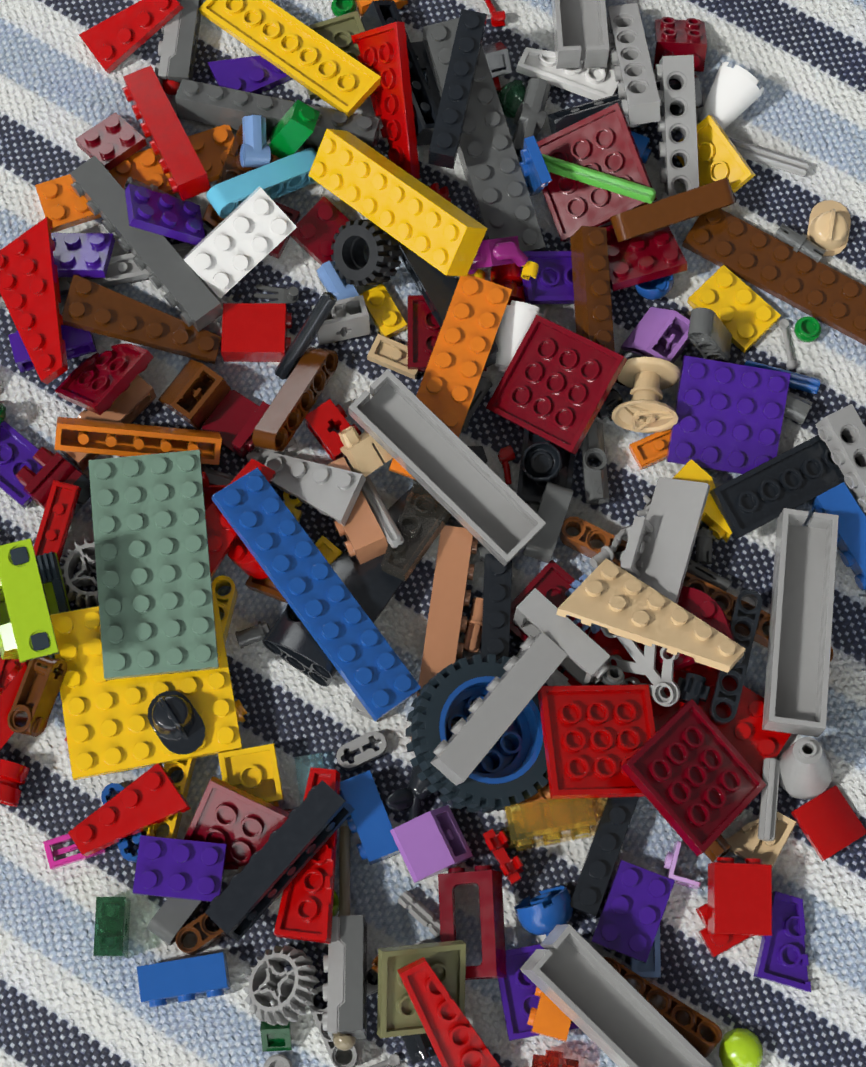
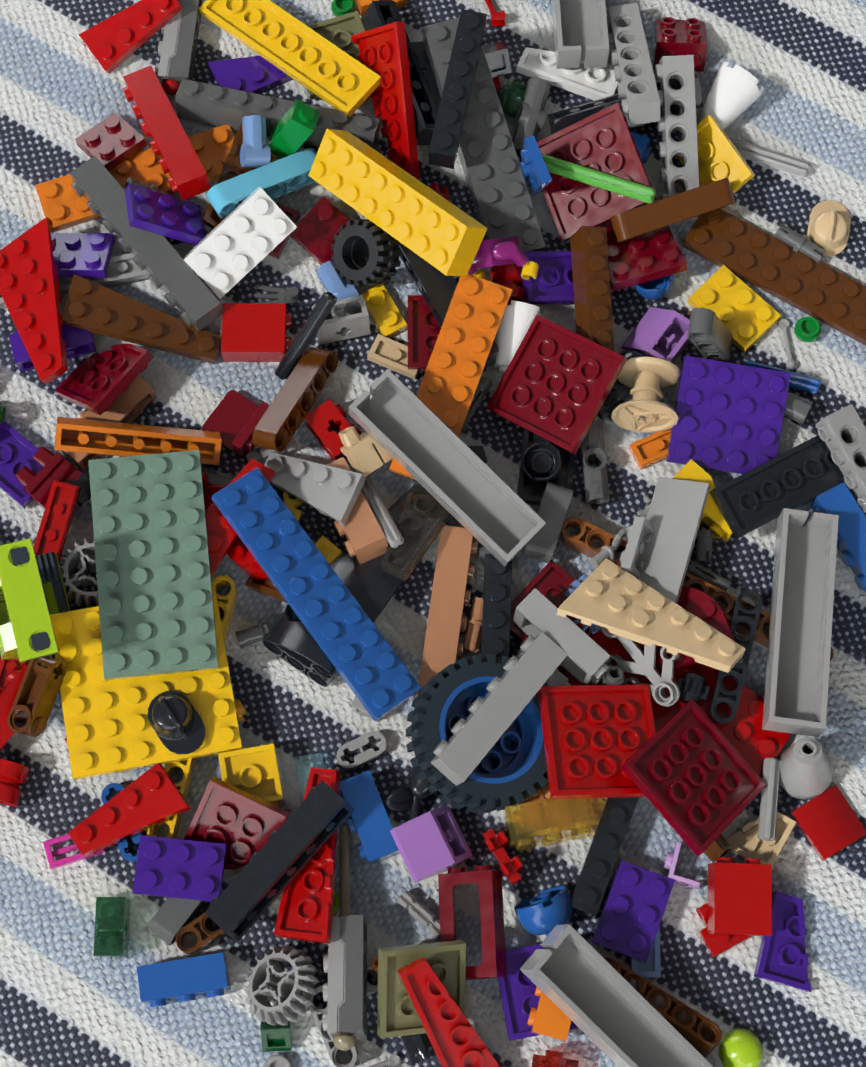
reddish brown slope [158,359,231,430] -> none
red hand [498,446,516,485] -> none

